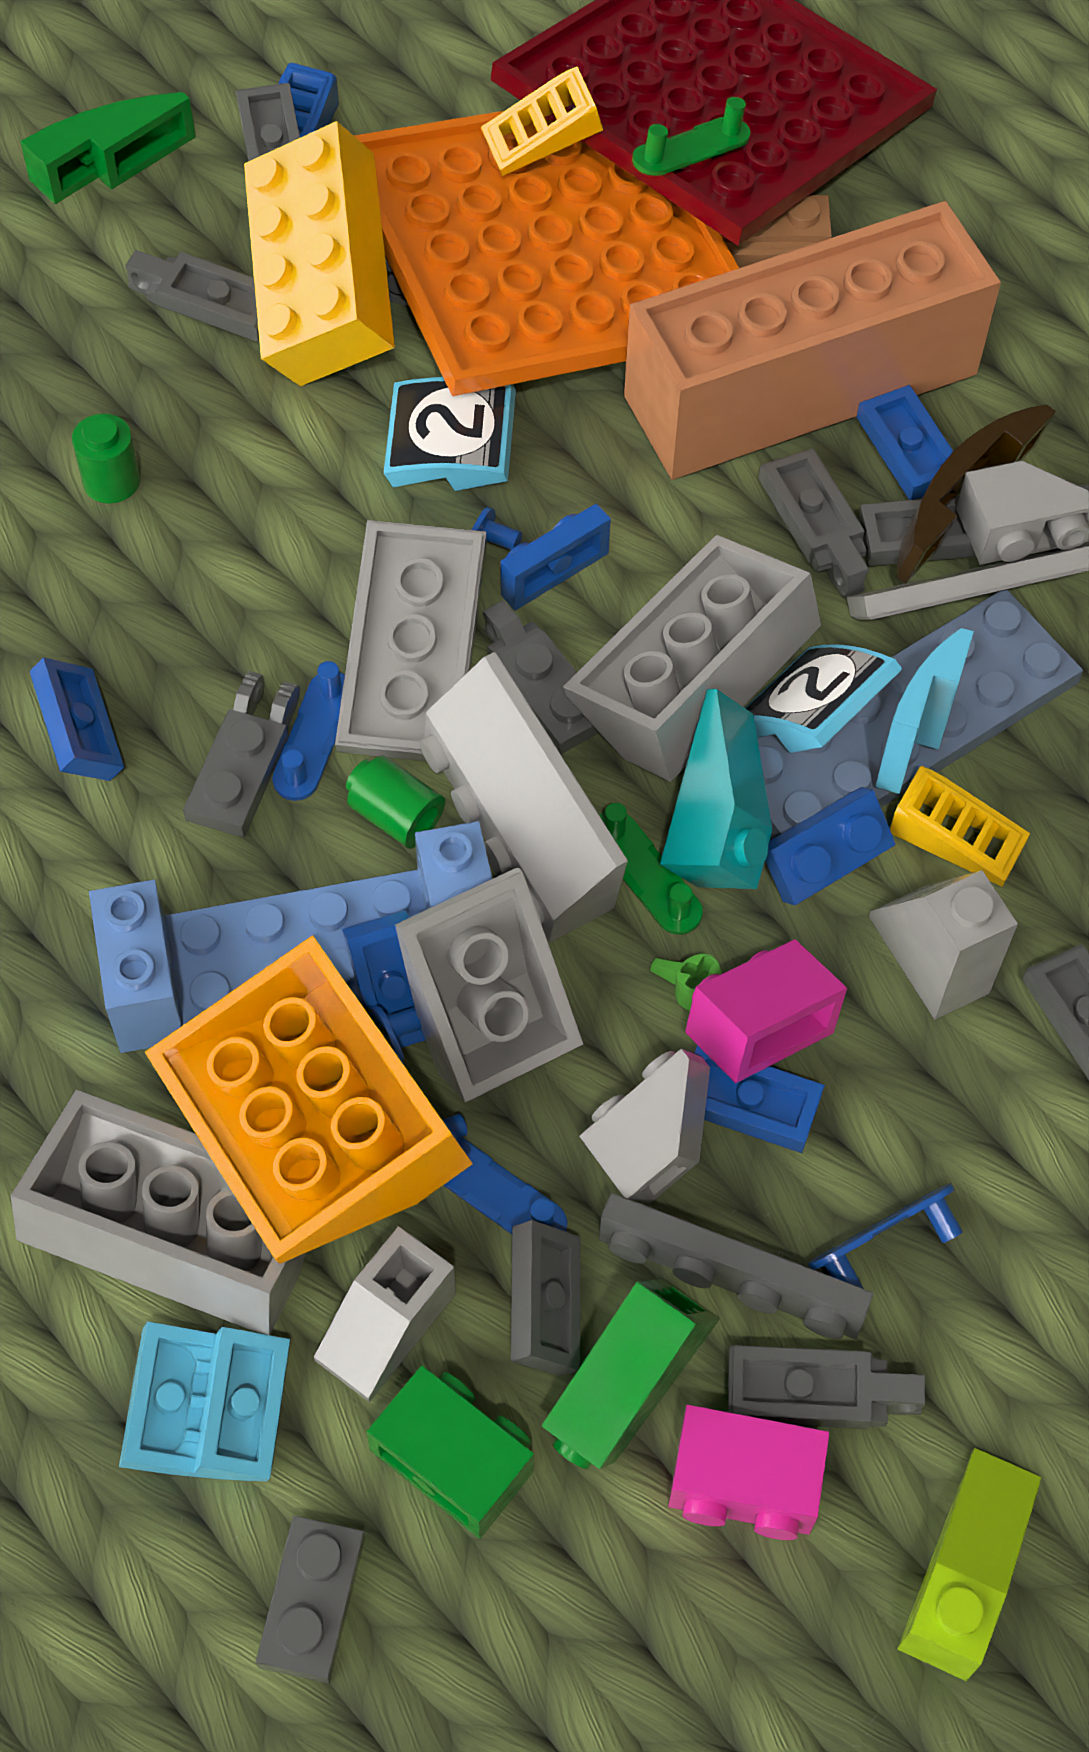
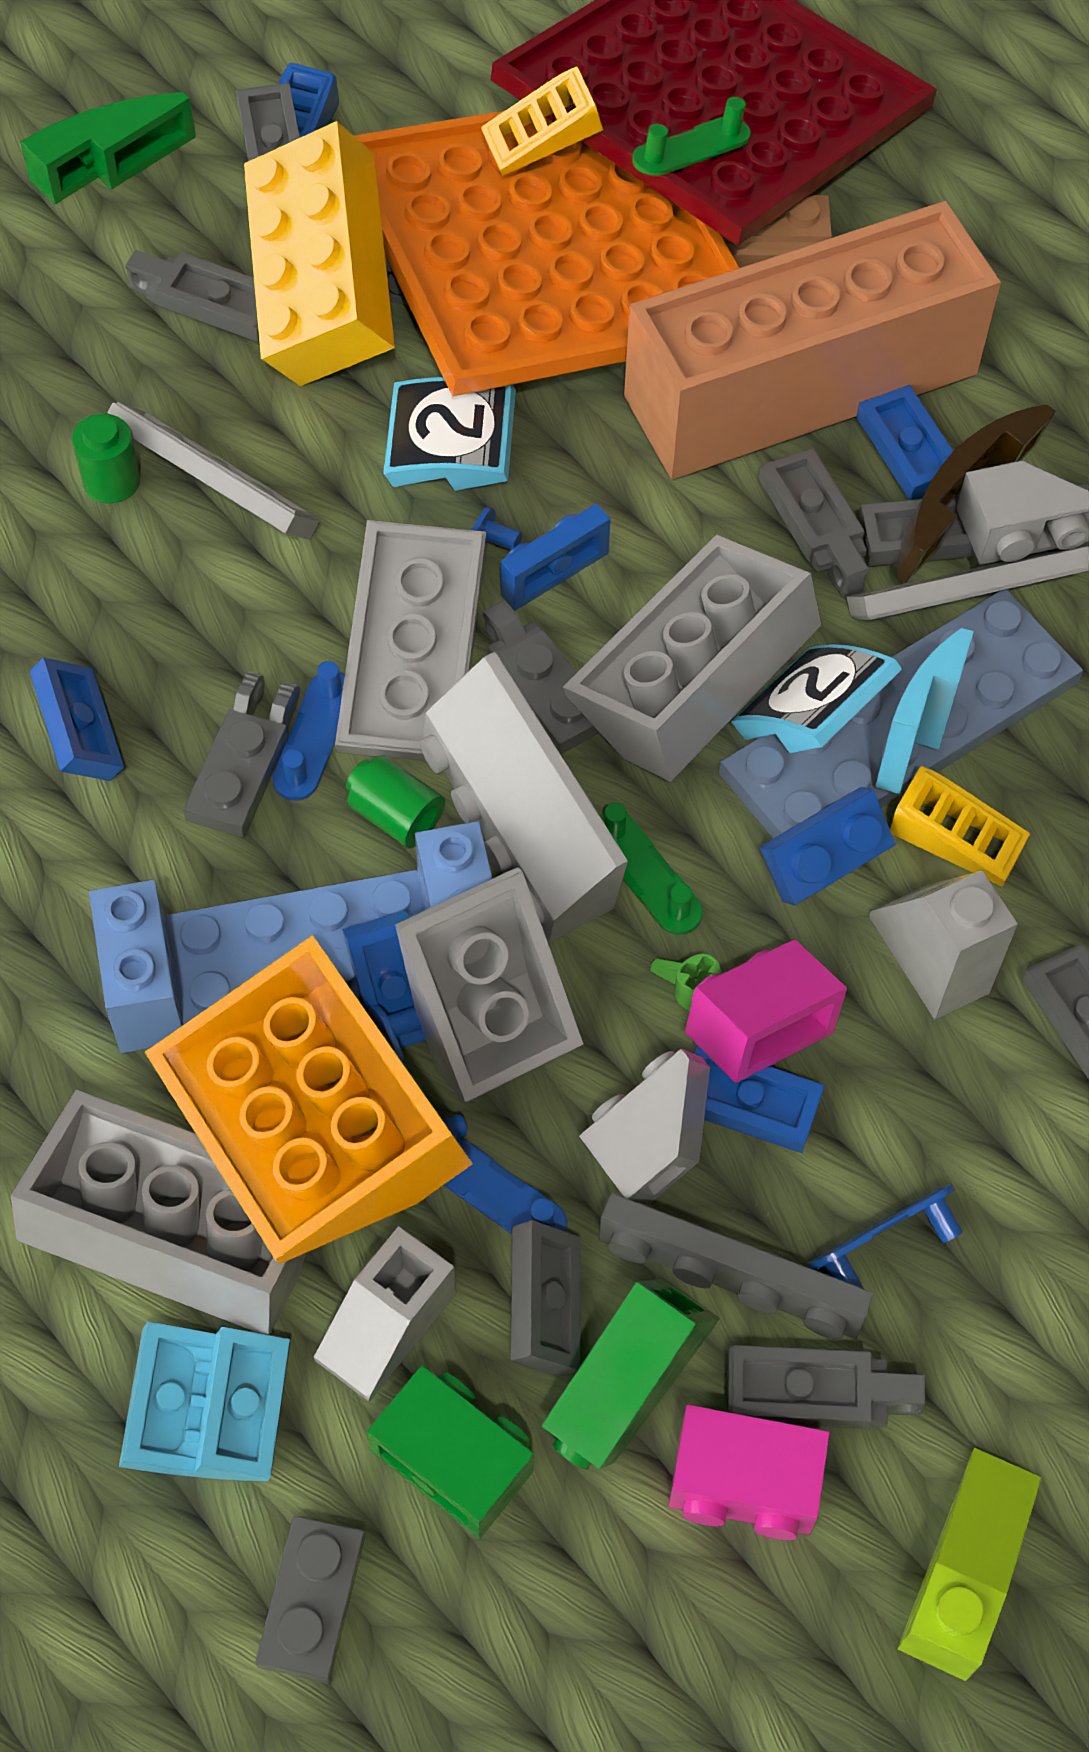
teal slope [660,689,773,889] -> none
none -> light grey tile [107,402,320,539]

